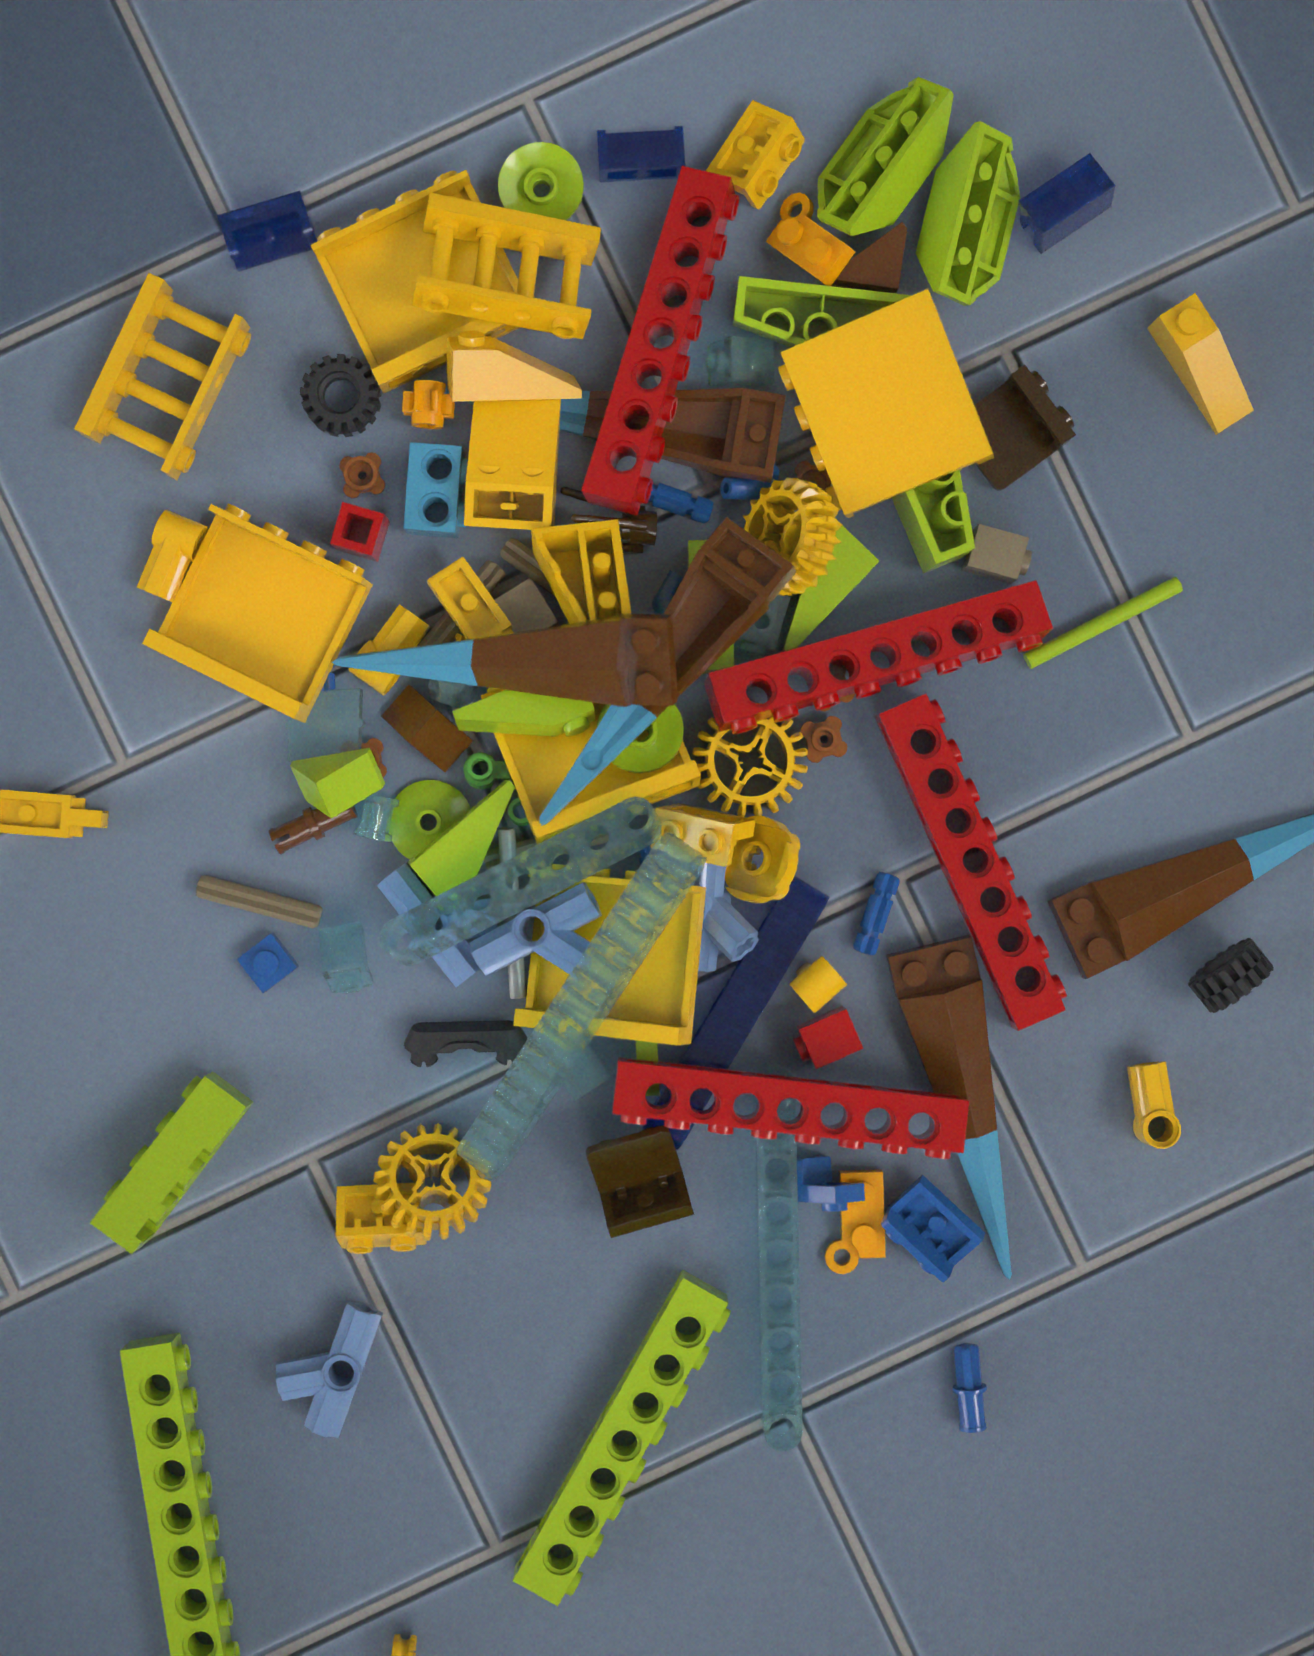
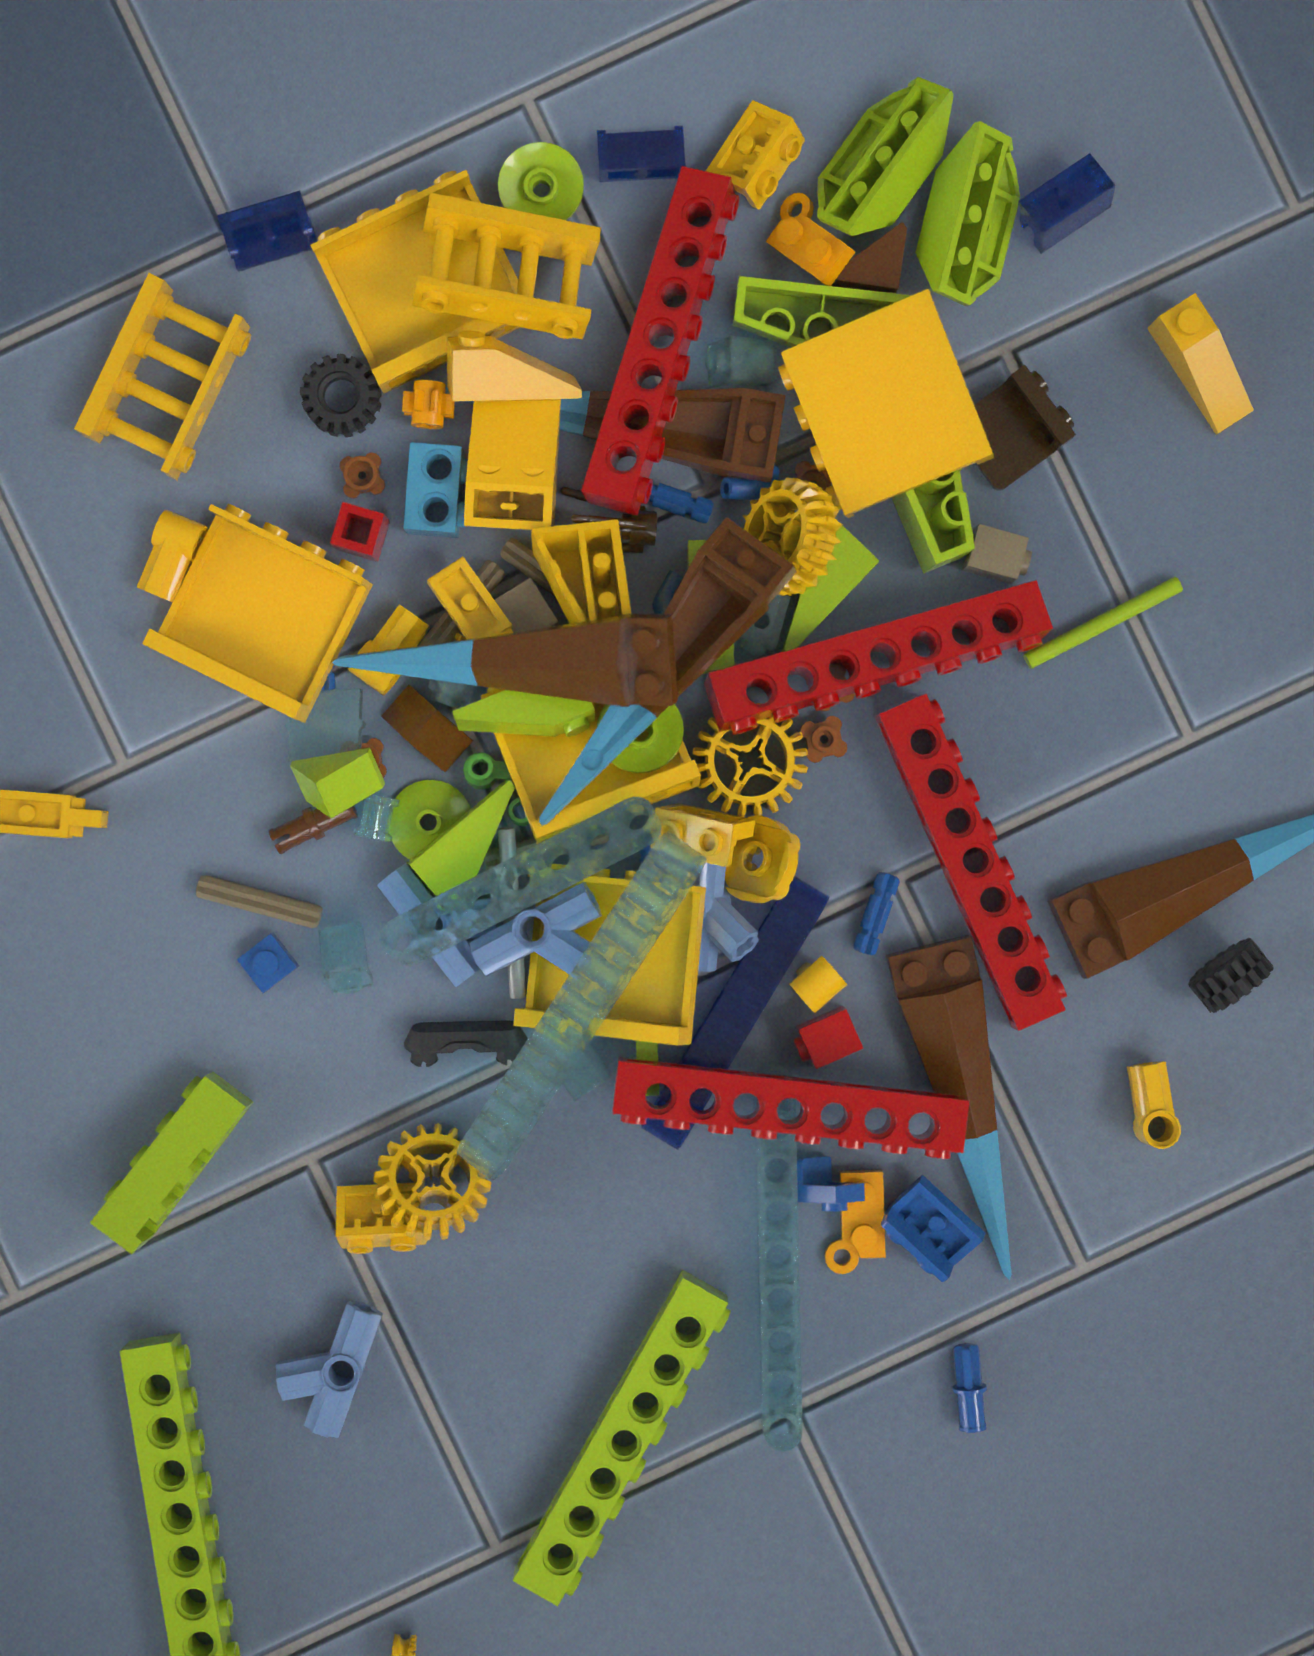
dark brown bracket [585,1125,694,1238] -> none

